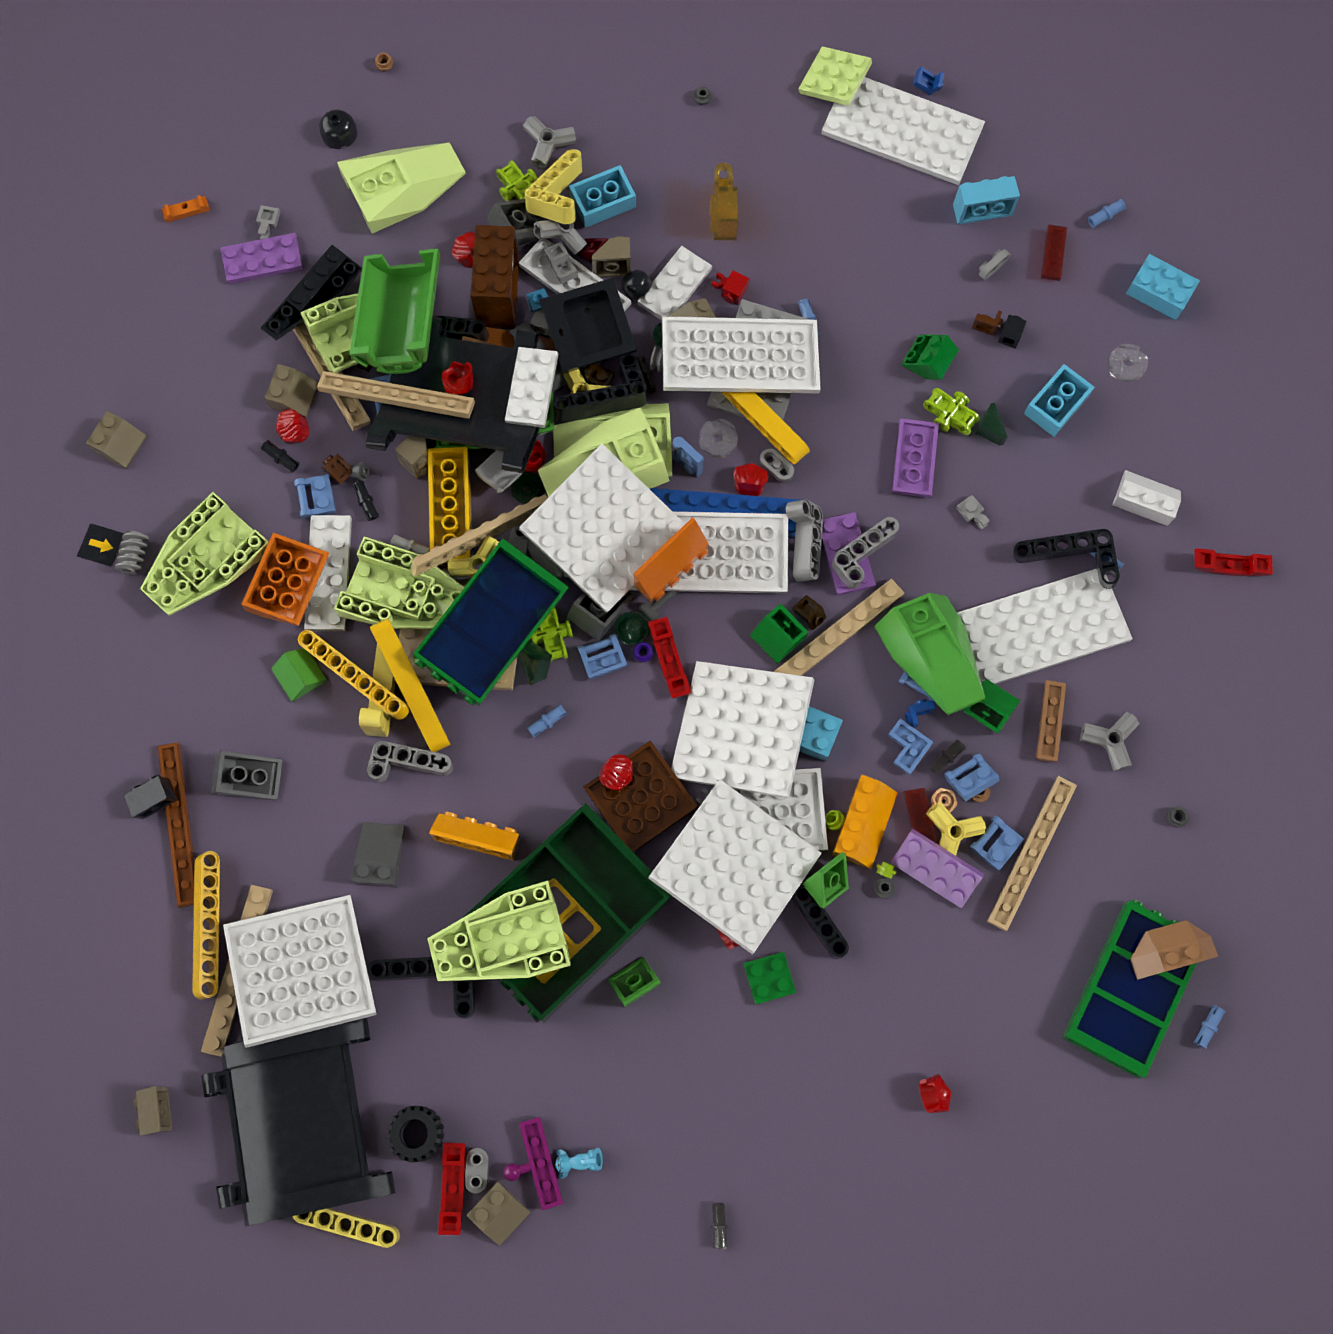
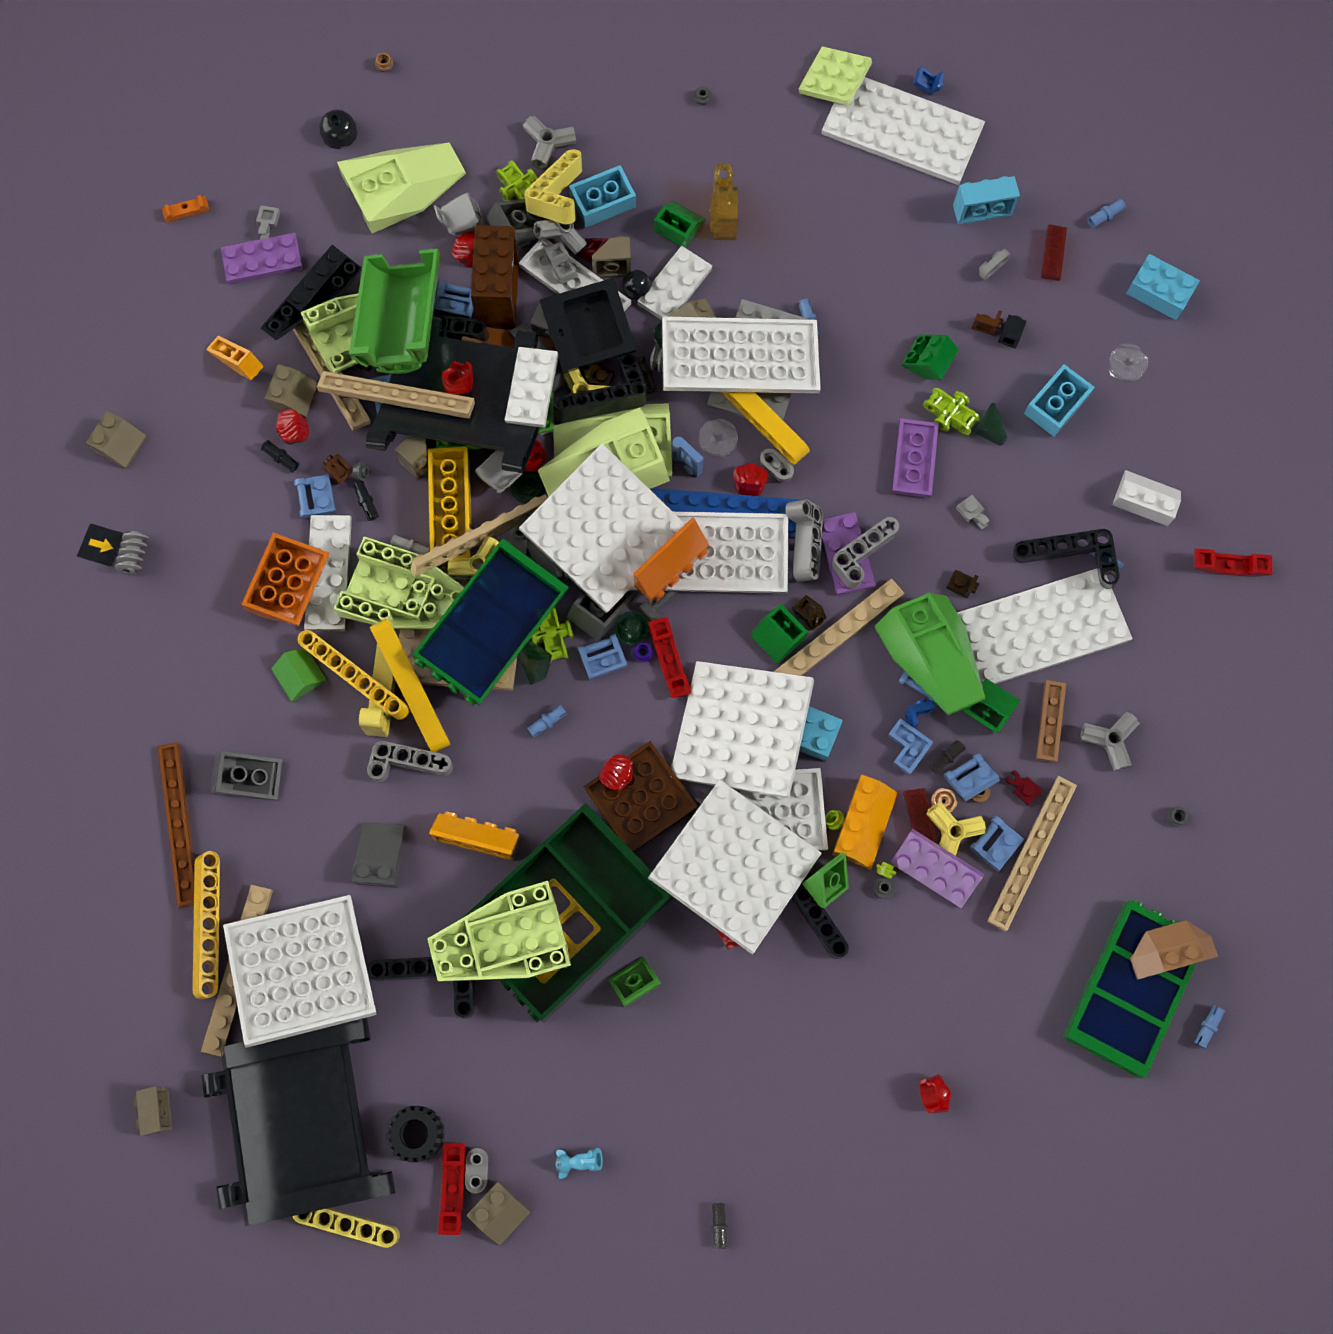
brick [124,775,178,819] -> none
yellowish green wedge [140,492,269,616] -> none
magenta plate [503,1117,564,1211] -> none
dark azure bracket [526,288,548,312] -> none
red brick [711,270,750,305] -> none
green plate [743,952,796,1005] -> none
none -> light orange slope [206,336,264,380]
none -> medium blue plate [433,280,473,319]
none -> light grey piece [434,193,485,236]
none -> green slope [654,201,706,248]
none -> dark brown bracket [946,569,980,598]
none -> dark red plate [1005,770,1043,806]

